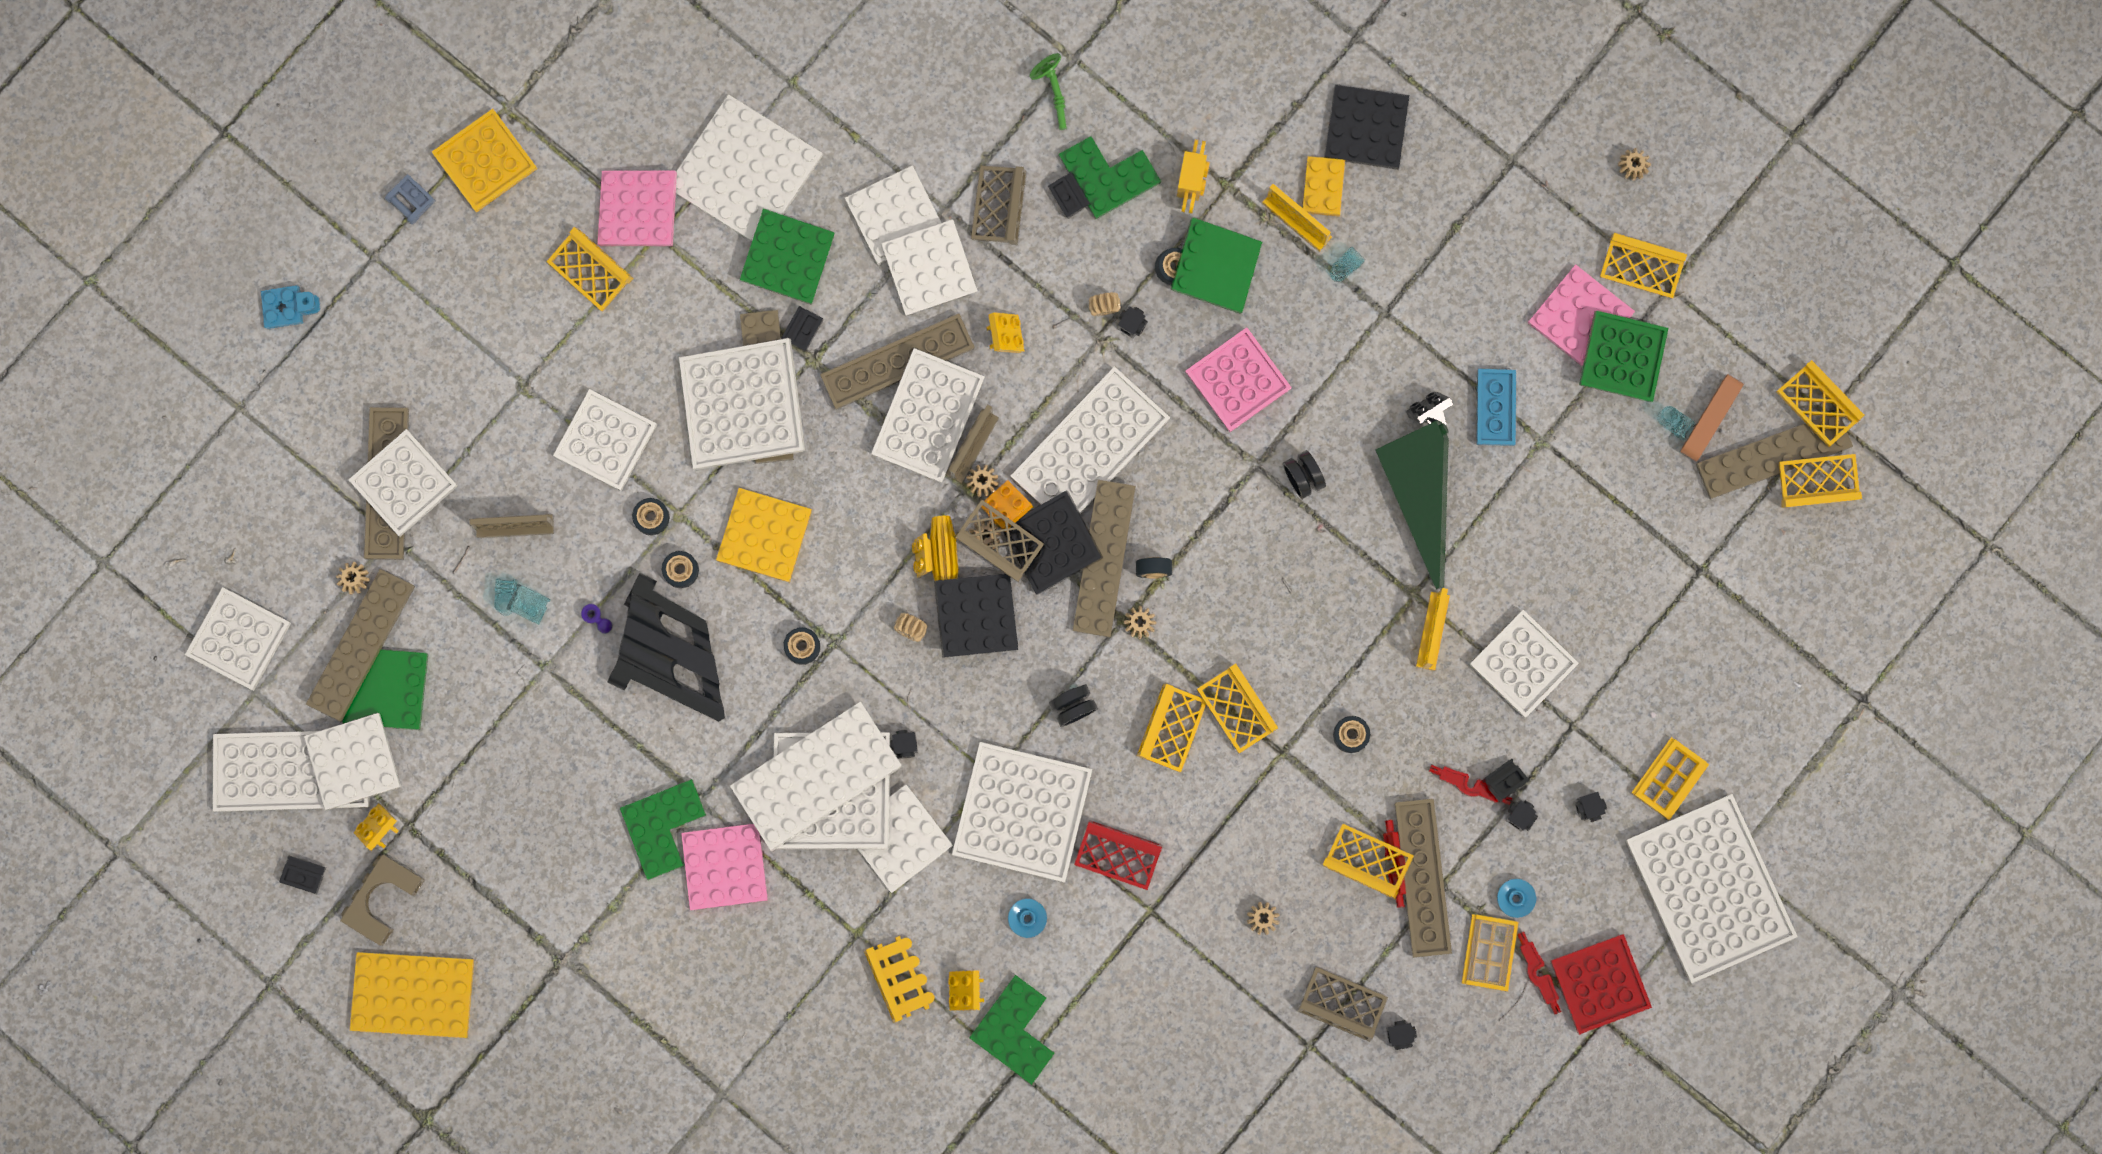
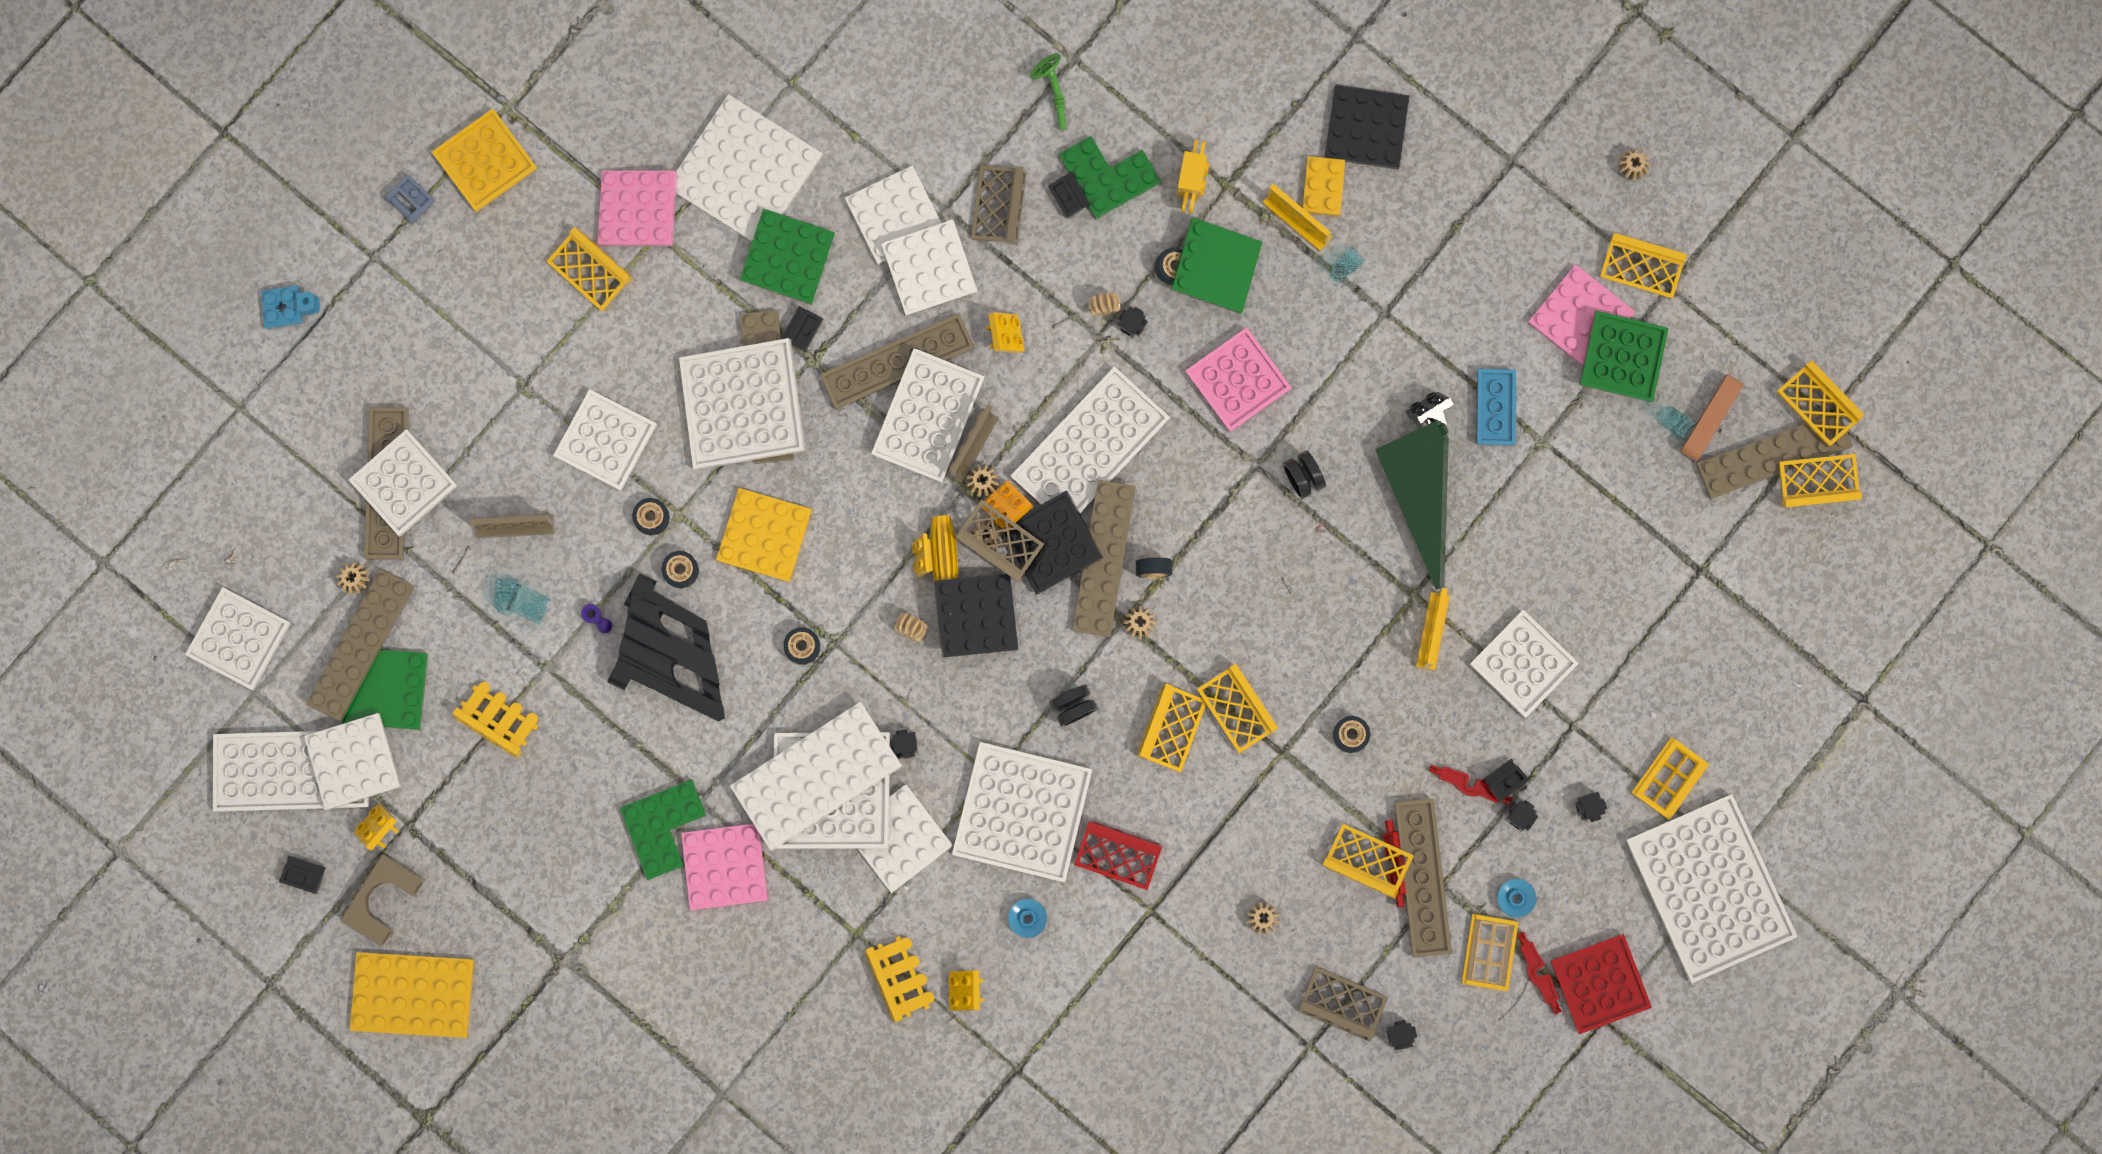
green plate [969,975,1055,1085] -> none
none -> yellow fence [452,682,539,759]

